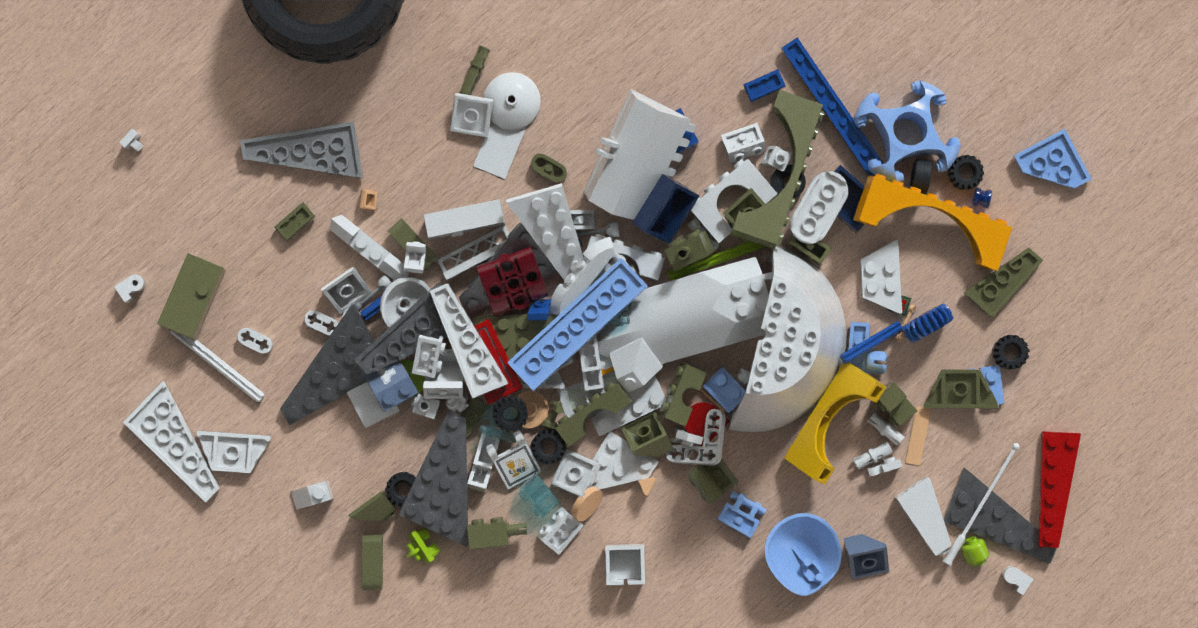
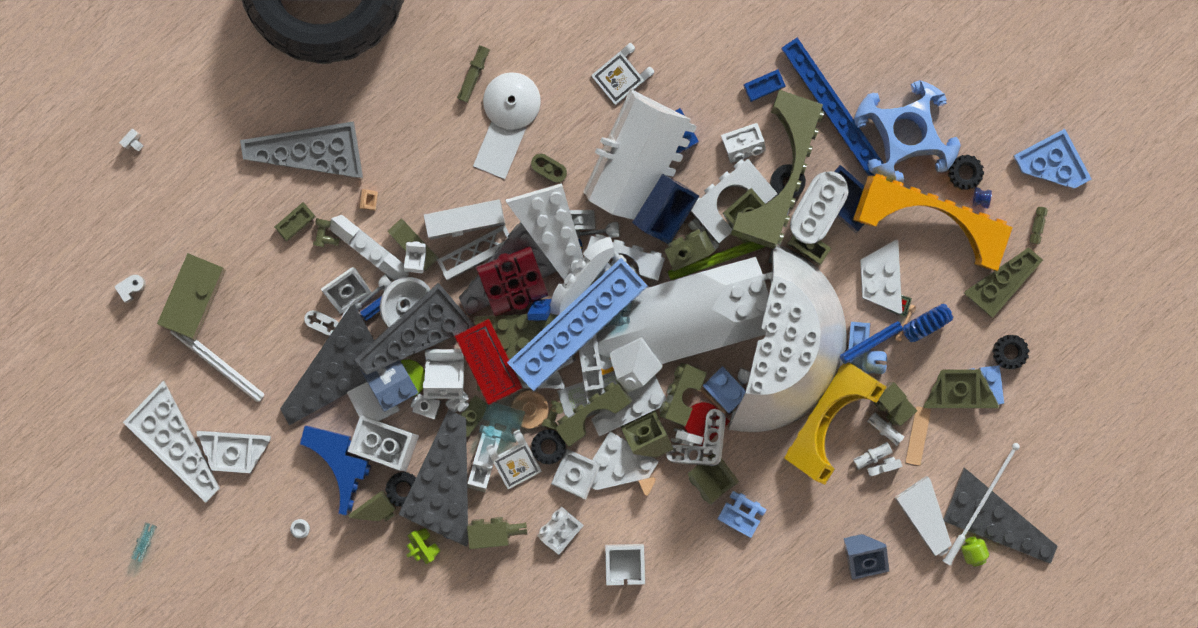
white beam [238,328,273,354] -> none
white slope [291,480,333,510] -> none
olive beam [362,534,383,590] -> none
white bracket [412,335,446,378] -> none
white wing [430,284,508,398] -> none
white tile [450,93,493,138] -> none
black tyre [493,395,528,433] -> none
clear light blue brick [518,473,561,518] -> none
light nougat tile [571,486,603,522] -> none
white bracket [761,146,792,171] -> none
light blue piece [764,513,842,596] -> none
black tyre [910,159,932,195] -> none
white leg [1002,566,1034,595] -> none
red wing [1038,431,1081,548] -> none
none -> clear light blue pin [131,522,157,562]
none -> white plate [290,519,310,538]
none -> blue arch [300,425,371,515]
none -> olive piece [313,218,339,247]
none -> white slope [348,415,419,472]
none -> white flag [591,43,654,105]
none -> olive axle [1029,207,1048,244]

